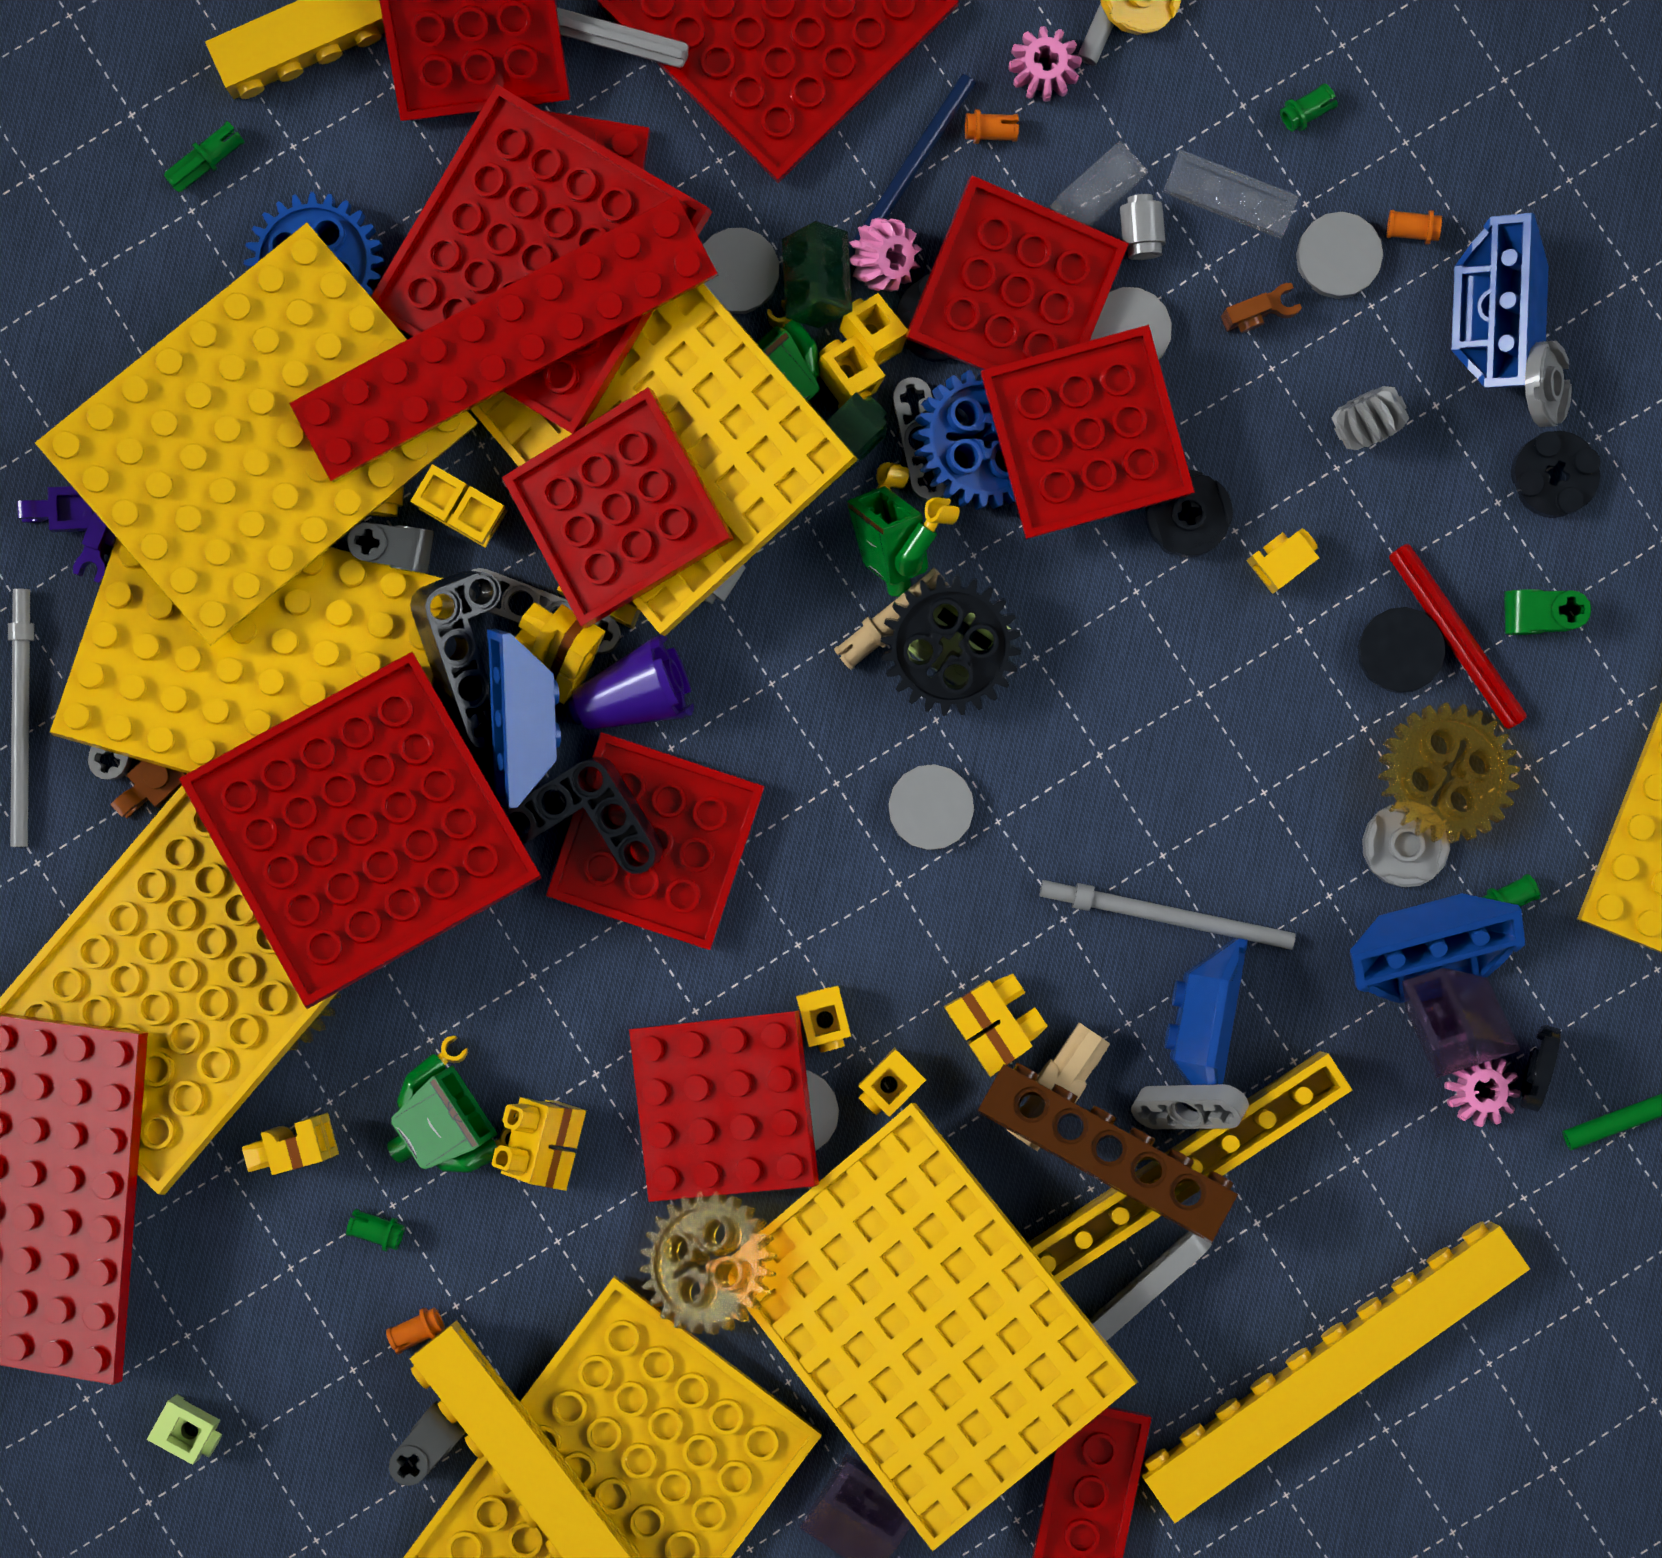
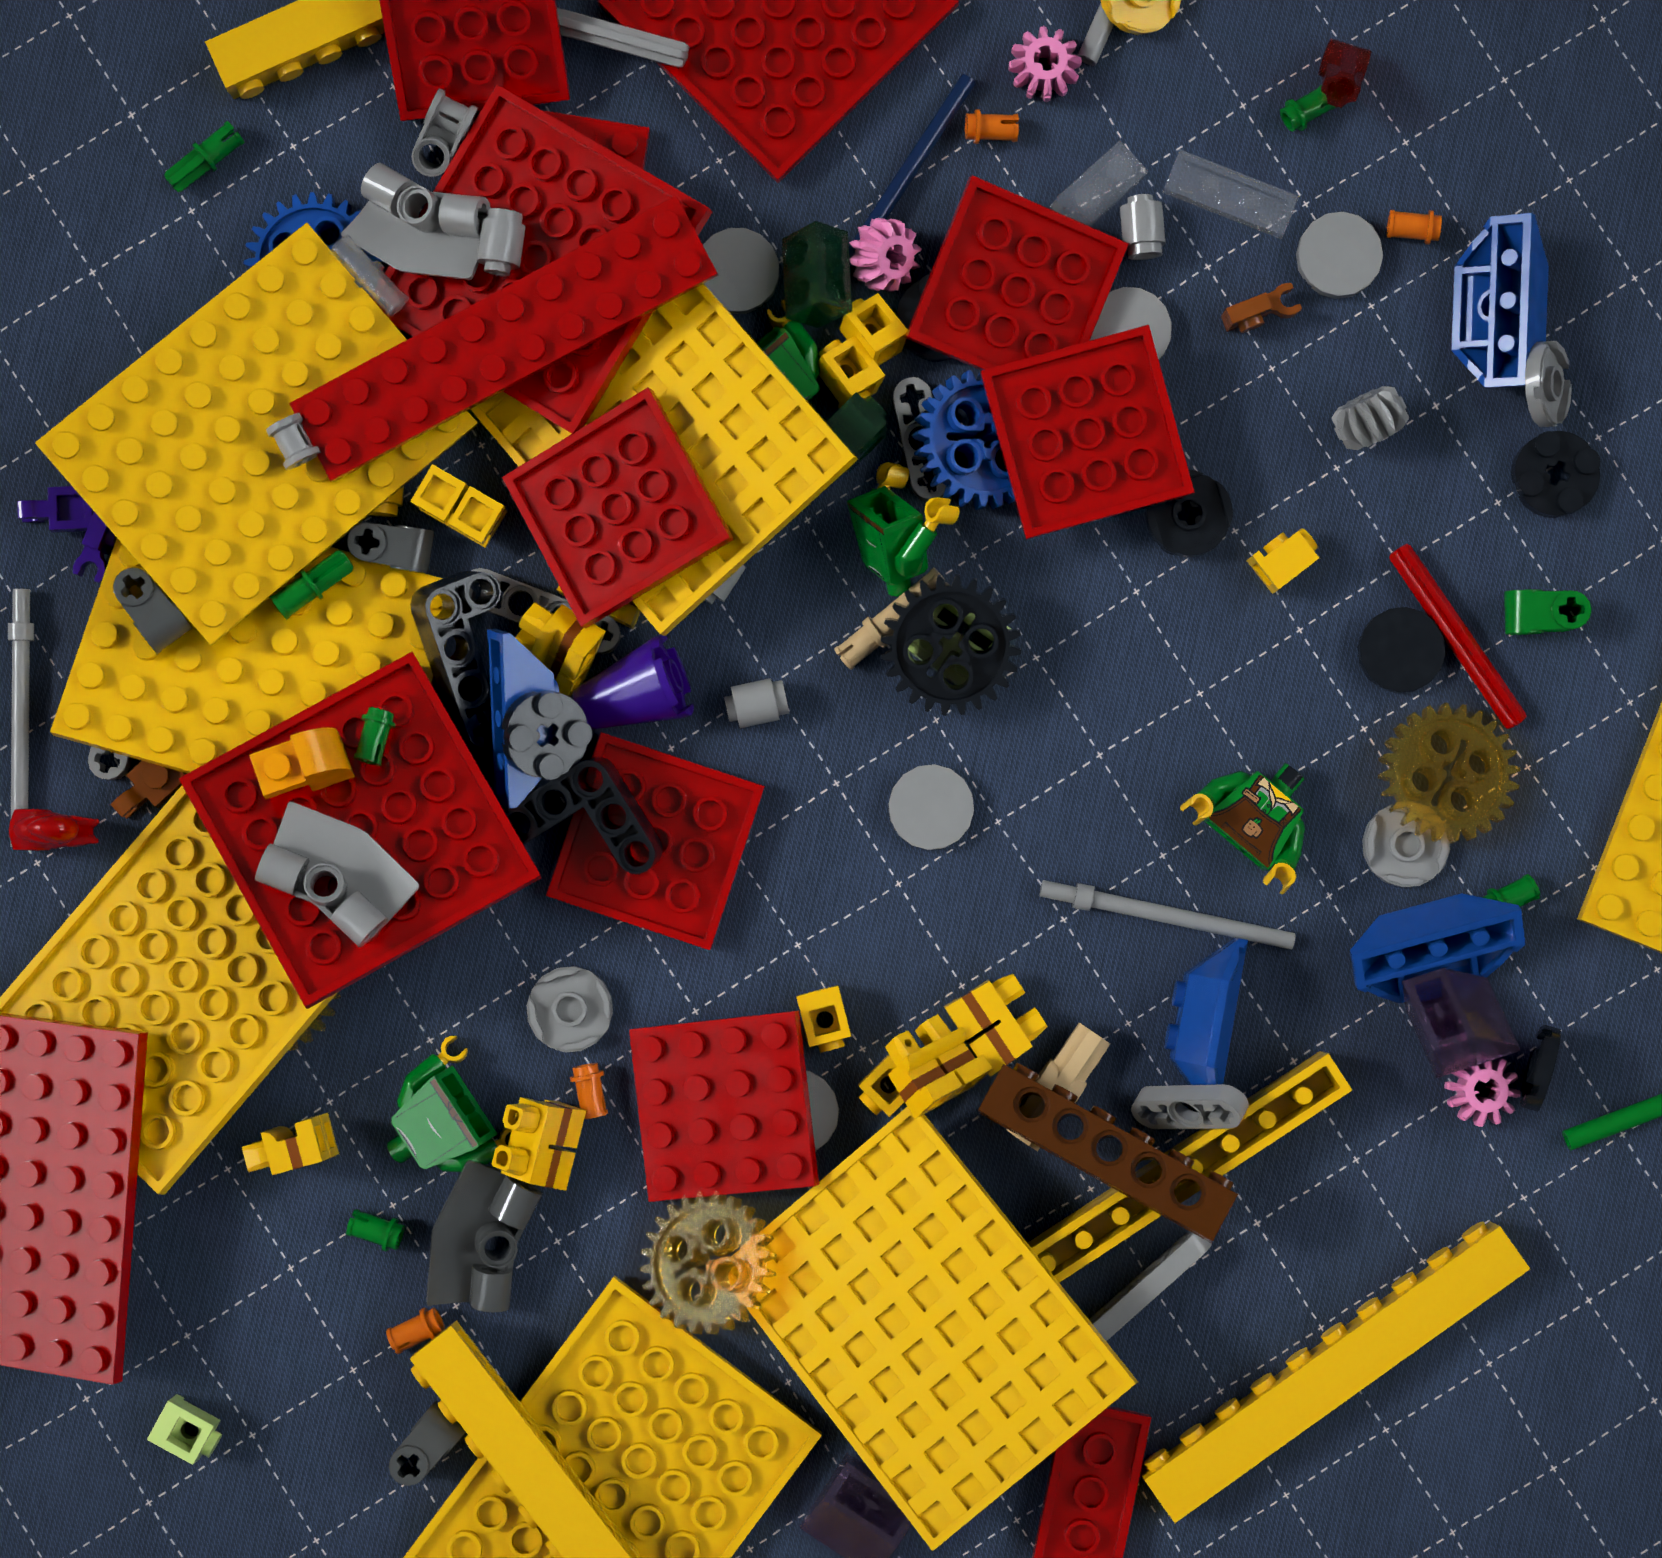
none -> red animal [9,809,99,851]
none -> dark grey piece [113,568,192,654]
none -> light orange brick [249,728,355,799]
none -> light grey panel [255,802,419,947]
none -> light grey bush [266,413,321,470]
none -> green axle [270,550,354,620]
none -> clear pin [329,234,409,317]
none -> light grey panel [341,163,491,280]
none -> green pin [353,707,396,766]
none -> light grey piece [411,88,479,177]
none -> dark grey panel [426,1160,543,1313]
none -> light grey brick [476,208,526,276]
none -> plate [501,691,592,780]
none -> light grey tile [526,966,613,1052]
none -> orange pin [570,1063,608,1119]
none -> light grey brick [724,678,789,729]
none -> yellow hips [885,1014,993,1119]
none -> torso [1180,763,1305,894]
none -> clear red piece [1318,38,1372,108]

